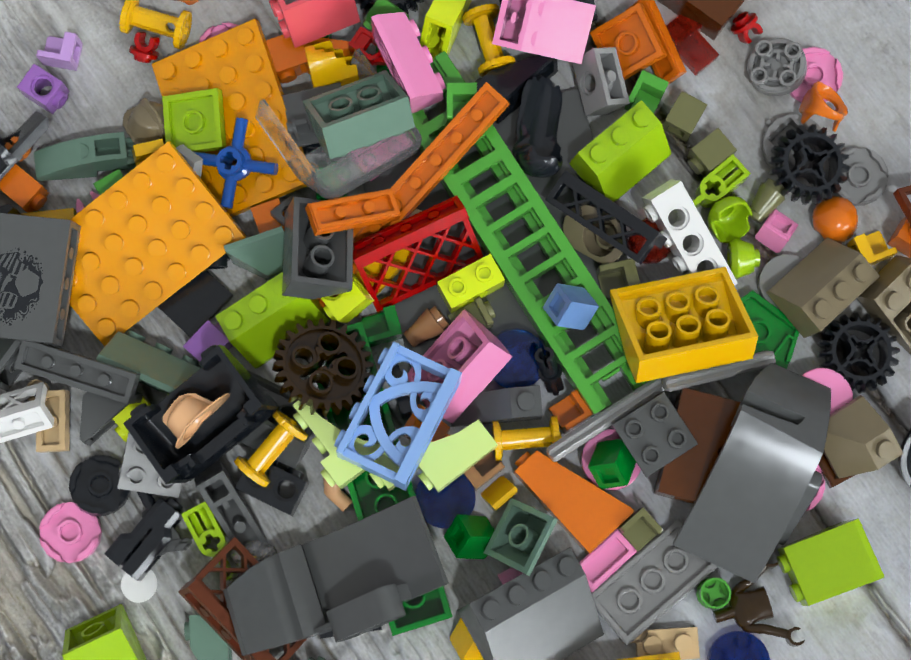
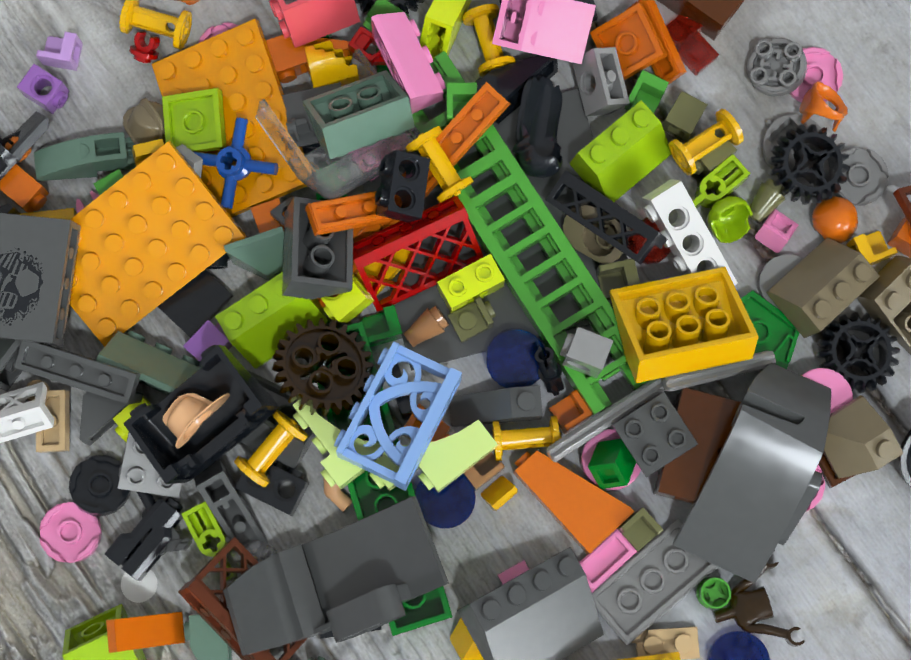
bright pink slope [407,309,513,424] -> none
green panel [444,514,495,559] -> none
sand green slope [484,498,558,576] -> none
medium blue panel [543,283,599,330] -> none
lime cone [727,238,760,279] -> none
red plate [730,12,763,44] -> none
lime slope [777,518,885,606] -> none
none -> orange tile [106,612,185,653]
none -> black brick [375,150,430,223]
none -> yellow hose [405,126,474,203]
none -> light grey brick [559,327,614,378]
none -> yellow hose [668,109,744,176]

